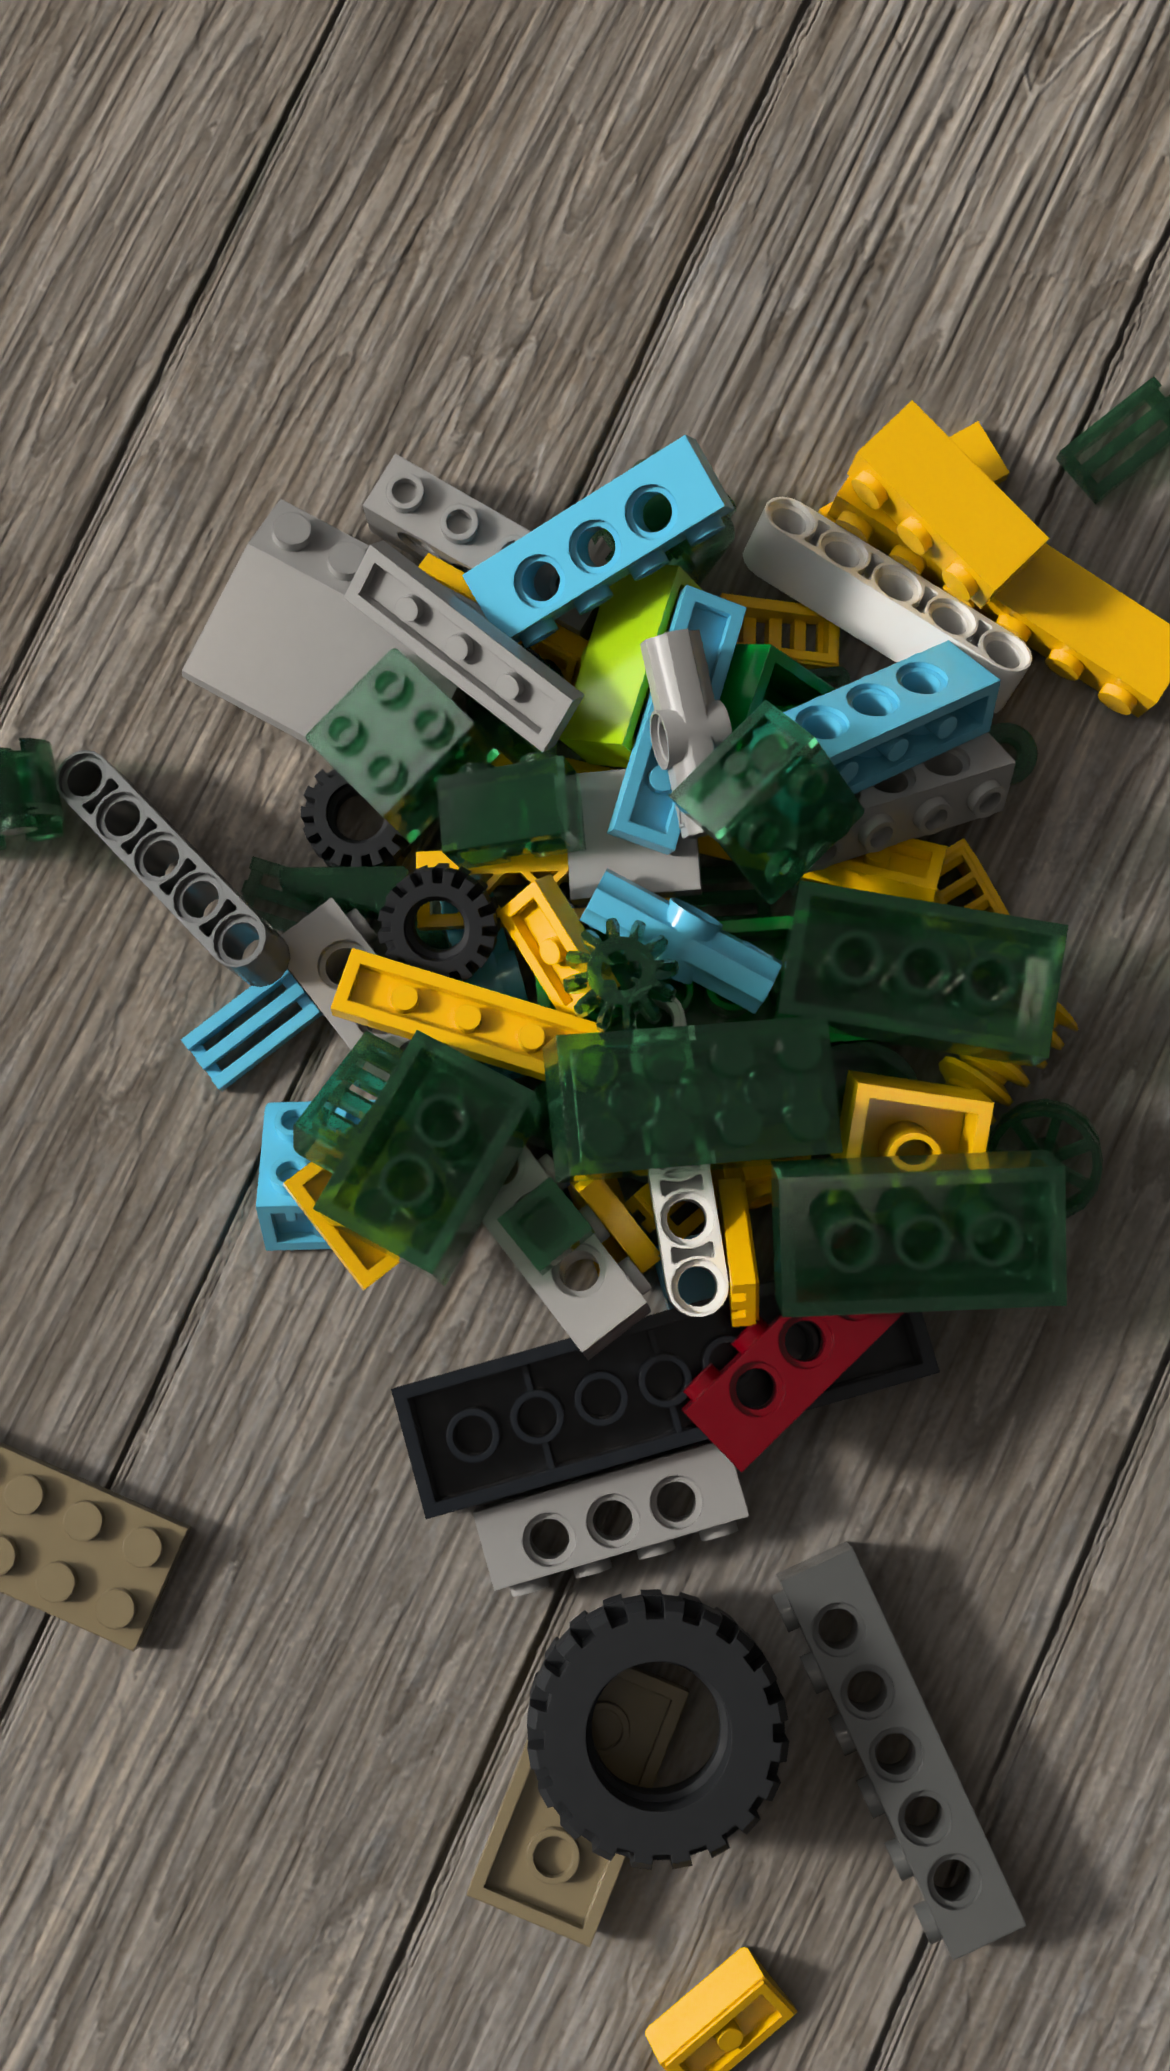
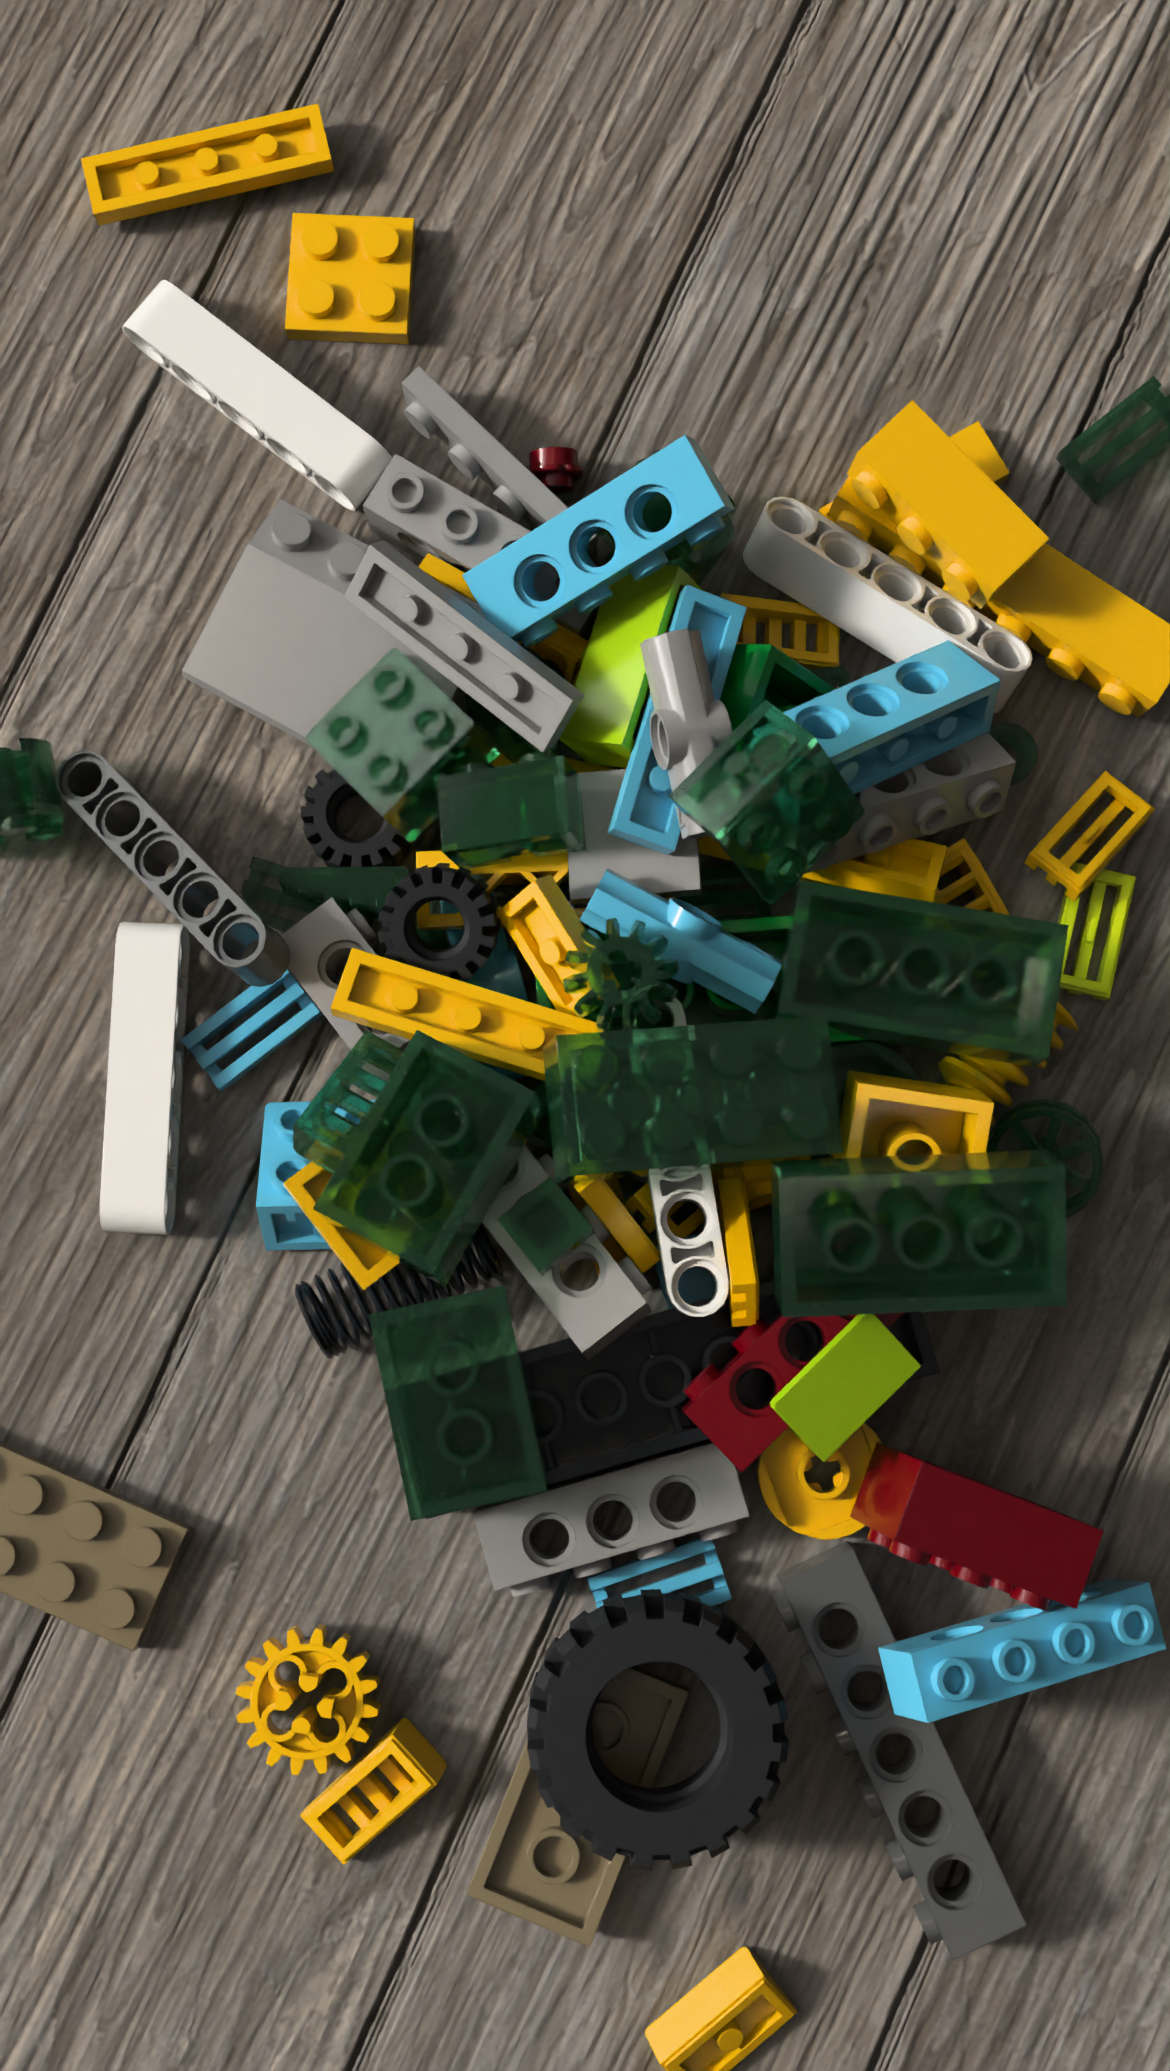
none -> yellow plate [81,103,334,226]
none -> white beam [100,922,190,1235]
none -> white beam [122,280,392,511]
none -> yellow gear [236,1624,381,1775]
none -> yellow plate [285,213,416,345]
none -> black piece [294,1201,504,1359]
none -> yellow slope [300,1718,447,1865]
none -> clear green brick [369,1285,549,1521]
none -> light grey plate [401,366,597,560]
none -> dark red plate [528,447,584,495]
none -> medium azure tile [587,1537,732,1608]
none -> yellow plate [757,1423,882,1540]
none -> lime panel [770,1310,921,1462]
none -> dark red brick [850,1442,1104,1612]
none -> medium azure brick [878,1579,1166,1723]
none -> yellow tile [1025,771,1155,902]
none -> neon yellow tile [1043,863,1136,1001]

